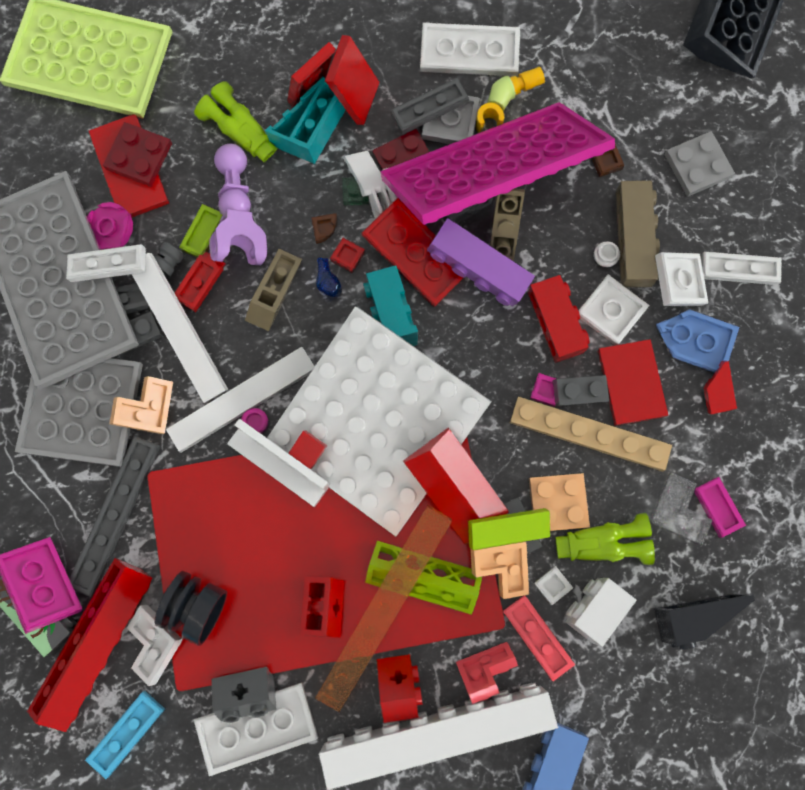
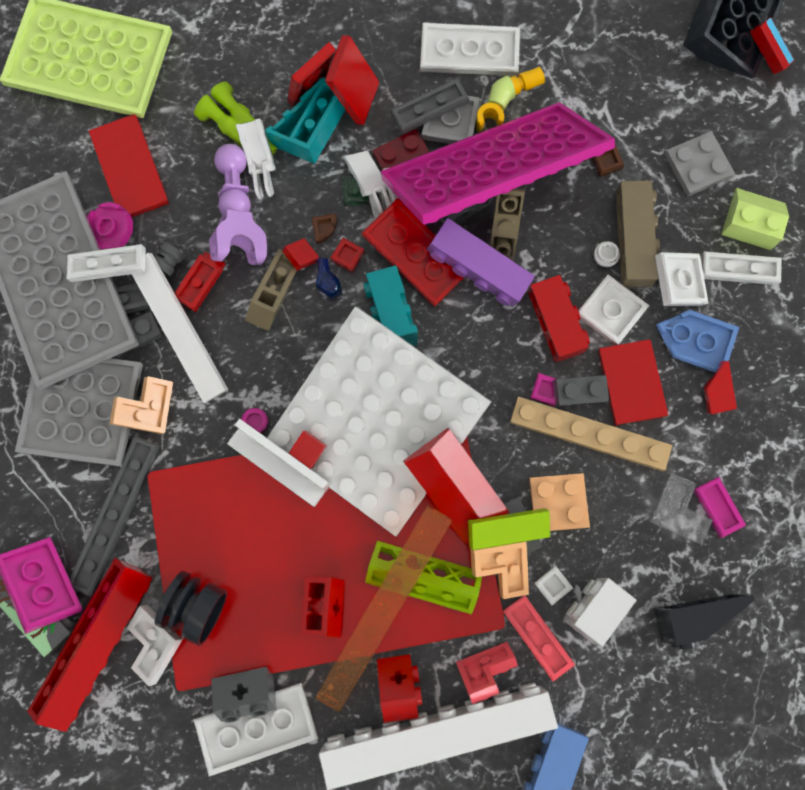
medium azure tile [85,691,165,779] -> none
dark red plate [103,122,172,187] -> none
white tile [166,347,315,453] -> none
lime tile [179,204,223,258] -> none
lime piece [555,513,655,565] -> none
none -> white arm [236,118,276,199]
none -> red tile [282,238,319,271]
none -> yellowish green slope [721,188,789,250]
none -> red slope [750,17,794,74]

